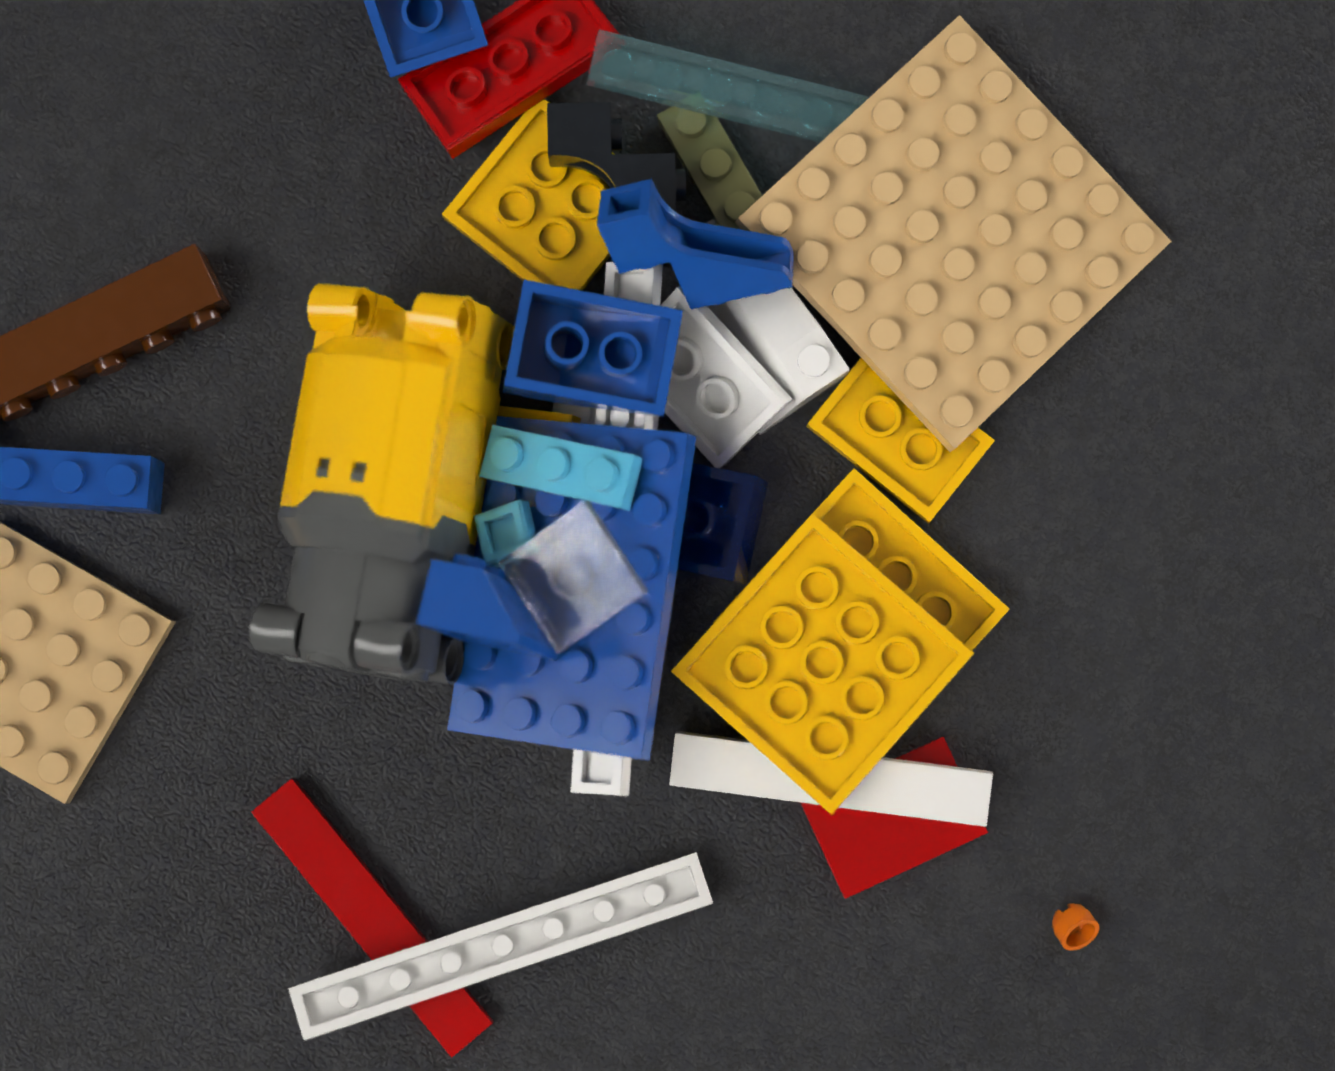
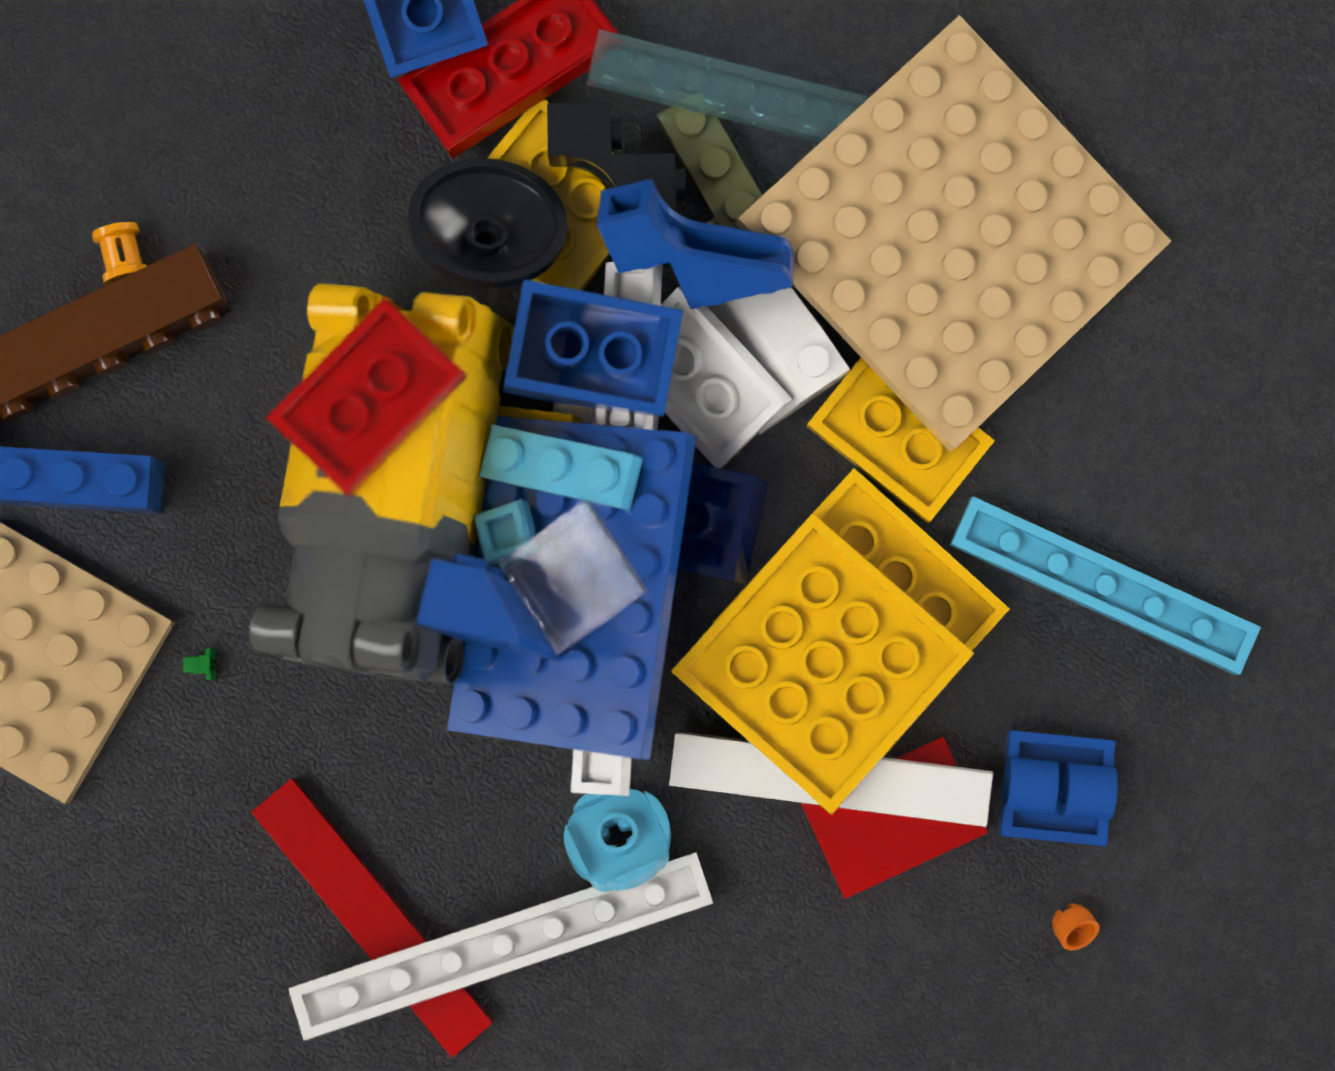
none -> light orange bush [92,222,147,285]
none -> green piece [183,648,217,680]
none -> red tile [266,298,467,498]
none -> black dish [408,158,567,288]
none -> medium azure plate [564,789,671,892]
none -> medium azure plate [949,496,1261,675]
none -> blue plate [998,730,1118,846]

